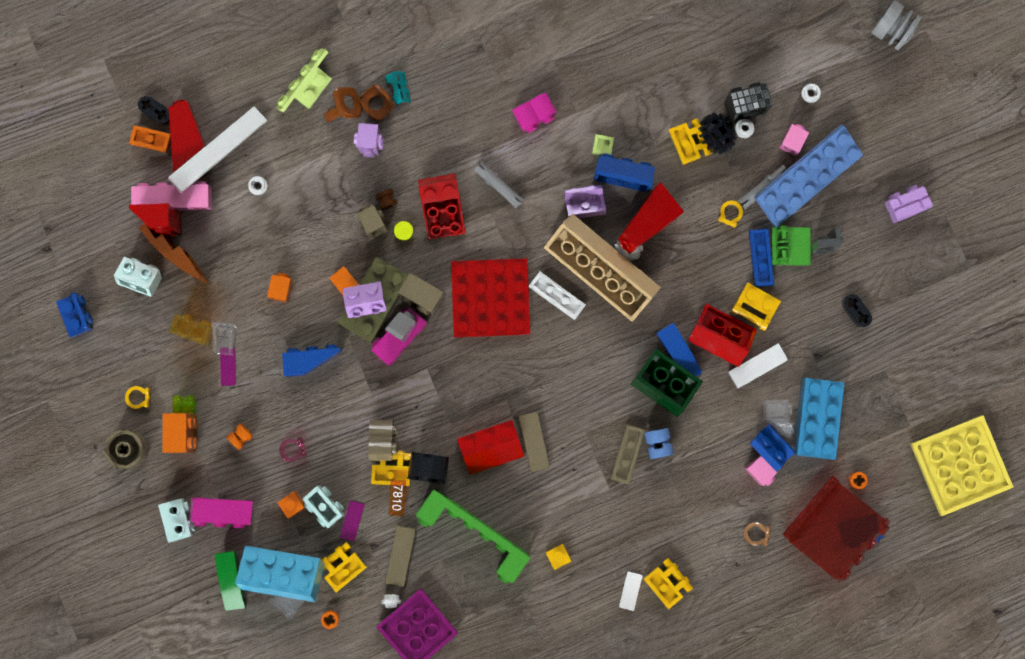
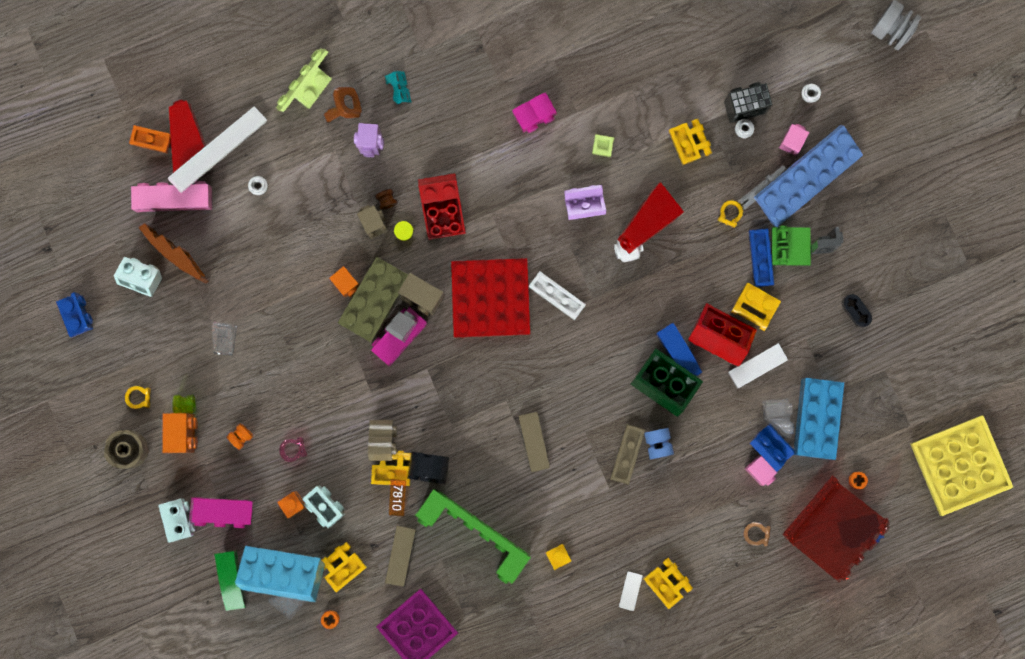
red slope [129,203,182,239] -> none
black beam [138,96,170,125] -> none
clear yellow brick [168,313,216,347] -> none
magenta sticker [220,347,236,386] -> none
orange brick [267,273,293,303] -> none
blue slope [282,344,342,377] -> none
magenta sticker [340,500,365,542] -> none
lavender bracket [343,281,386,318] -> none
dark orange piece [359,84,394,121] -> none
white plate [382,594,401,608] -> none
red slope [457,420,525,475] -> none
light grey pin [474,162,524,209] -> none
tan brick [544,214,661,322] -> none
blue slope [593,154,655,193] -> none
black gear [698,113,737,154] -> none
lavender brick [885,185,933,223] -> none

